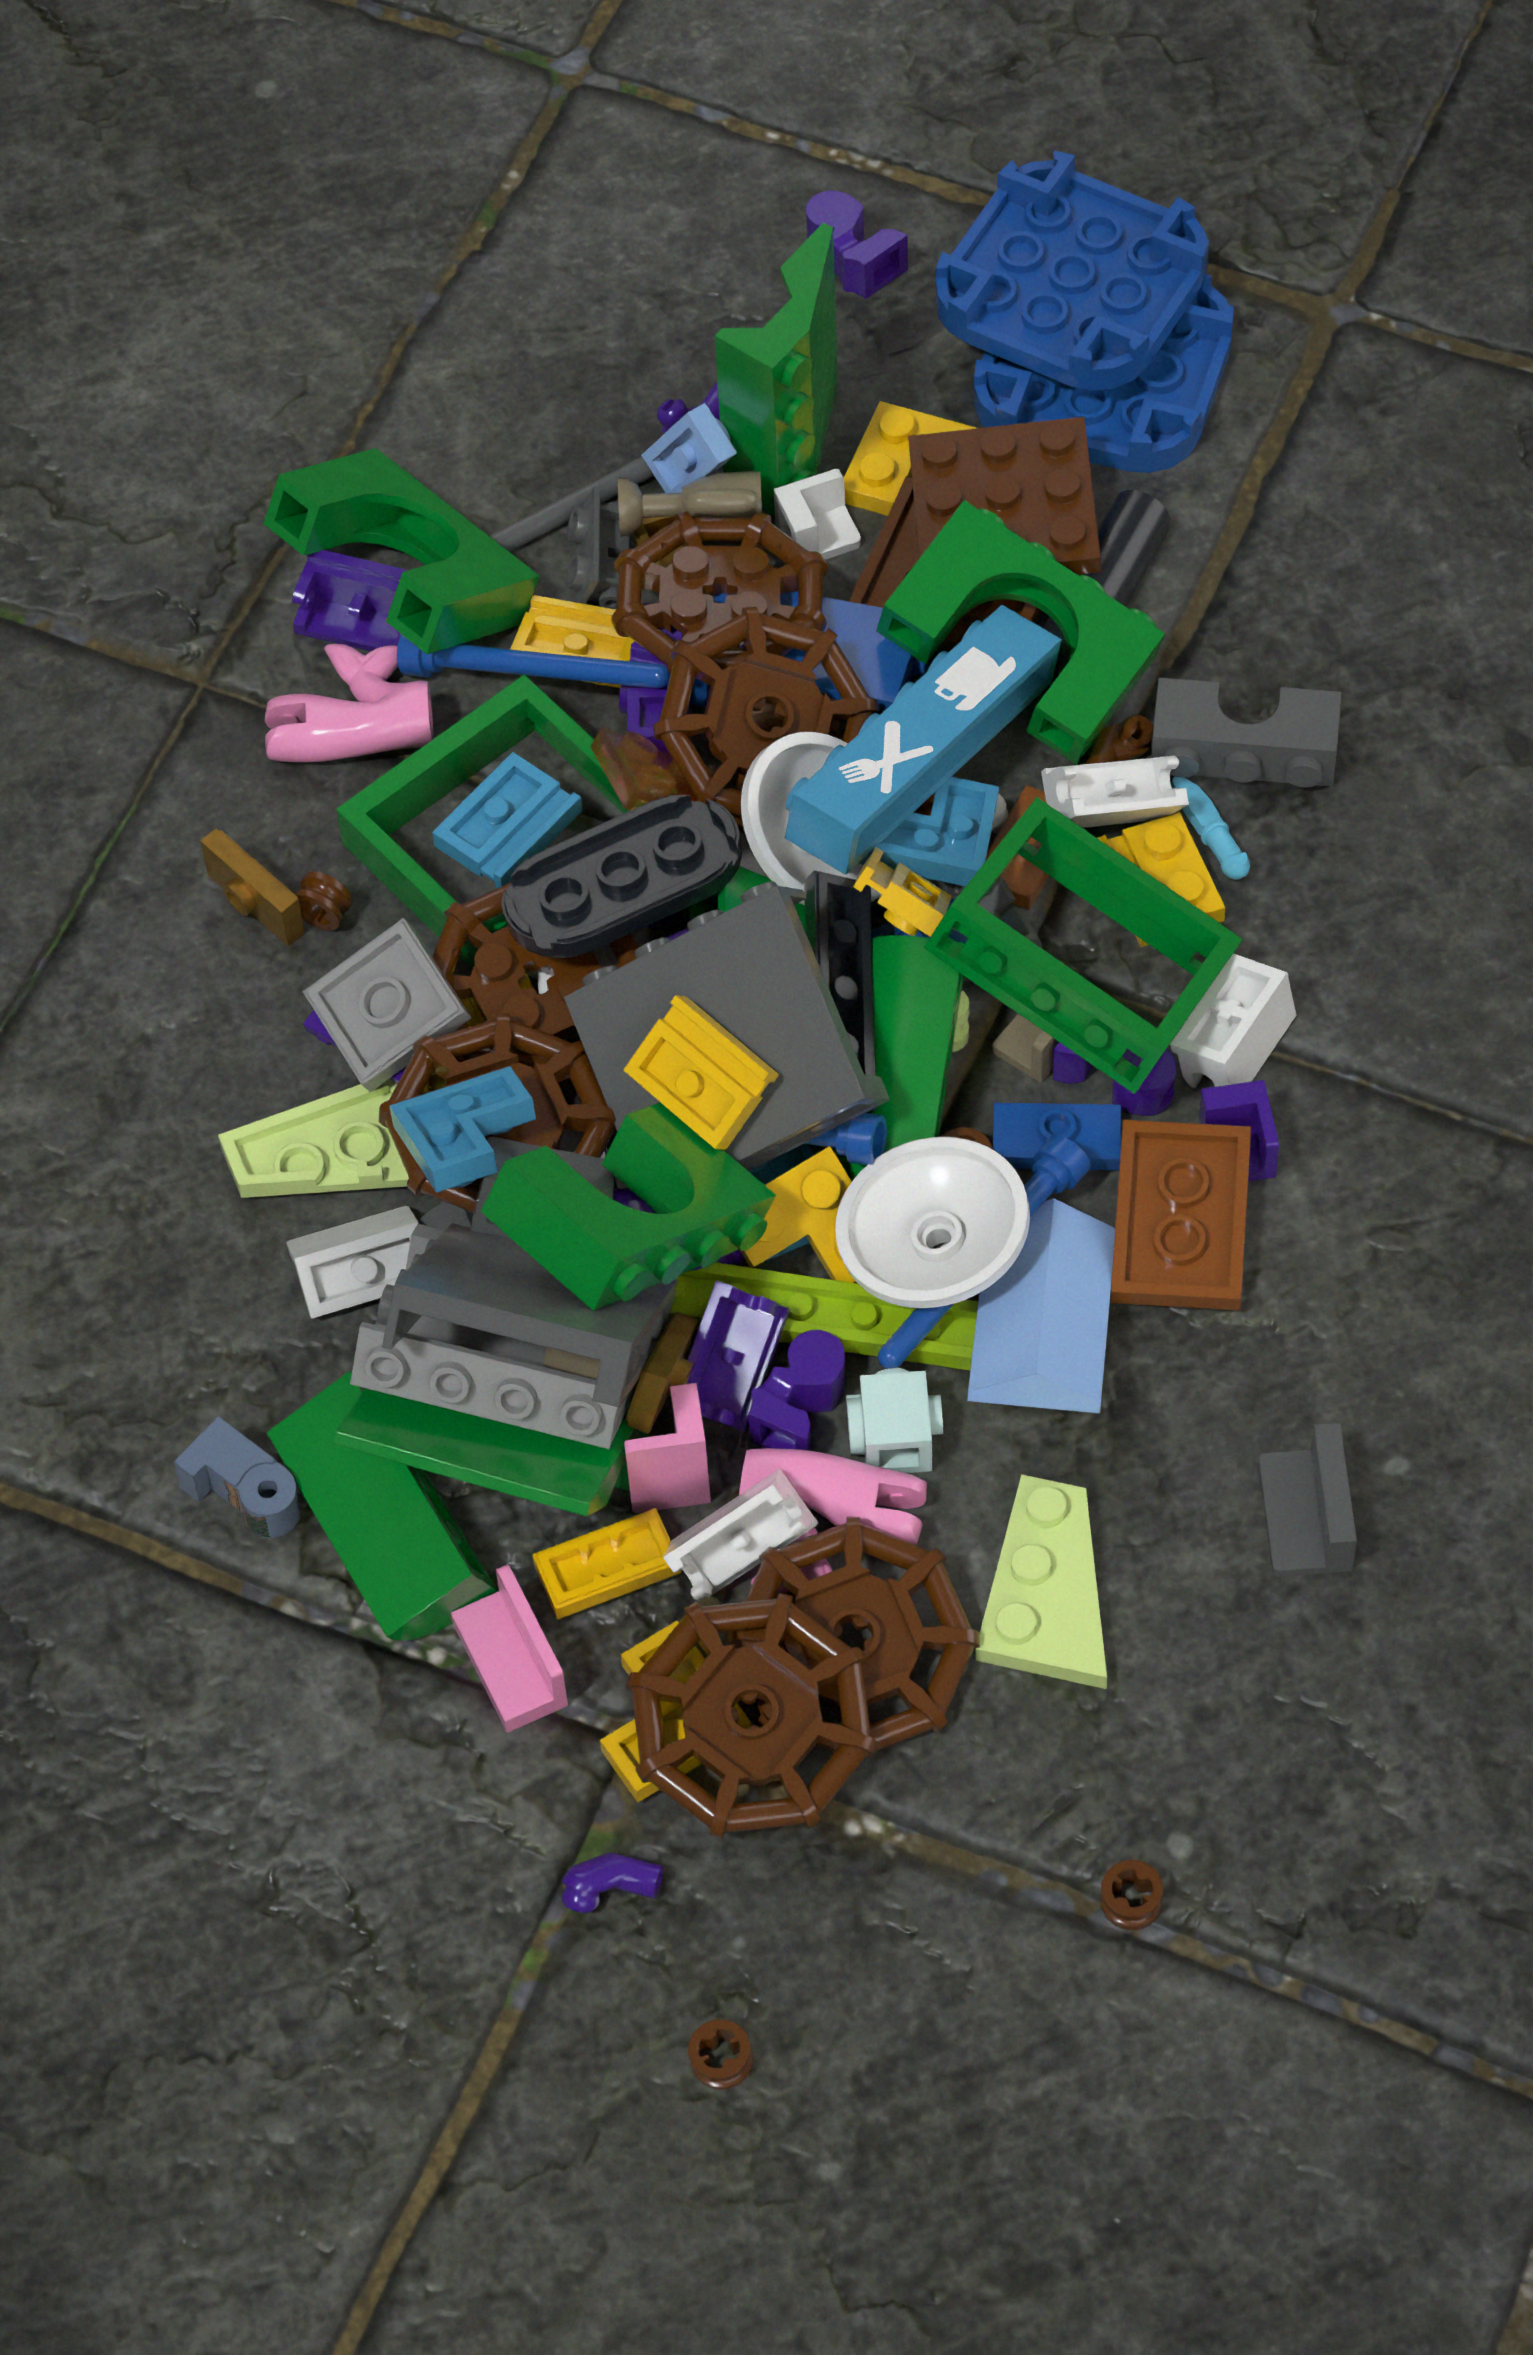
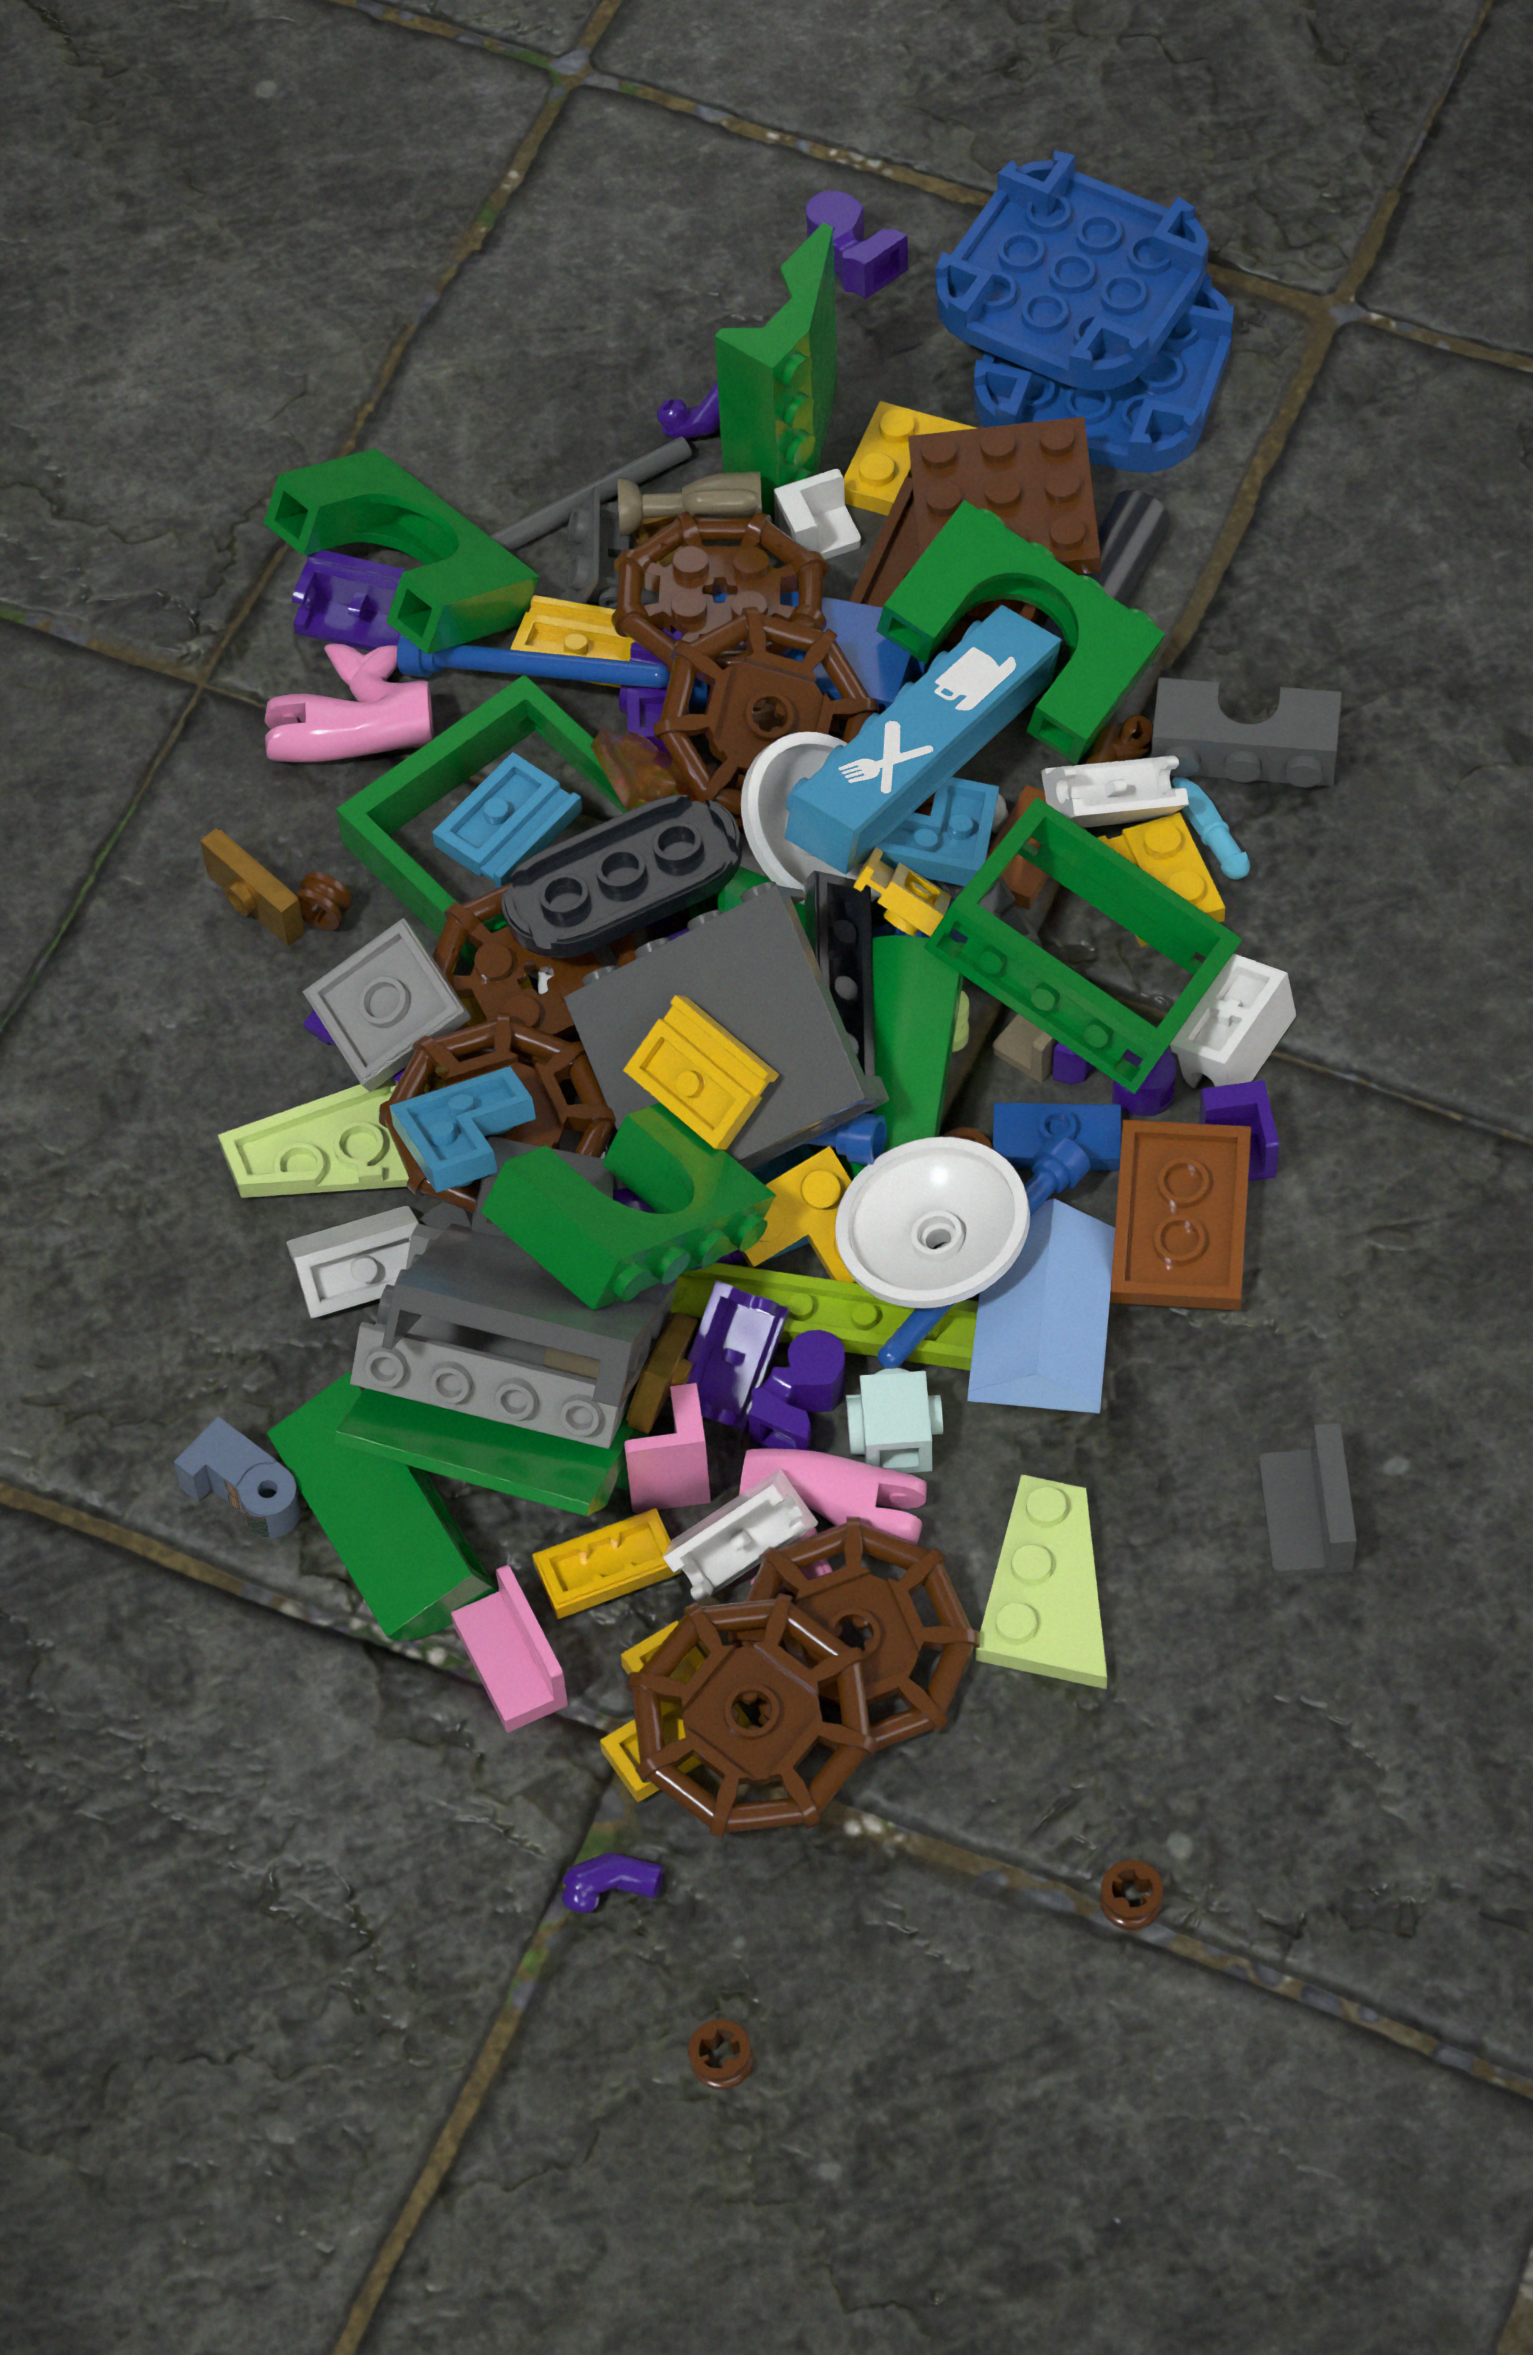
light blue plate [641,403,737,493] -> none

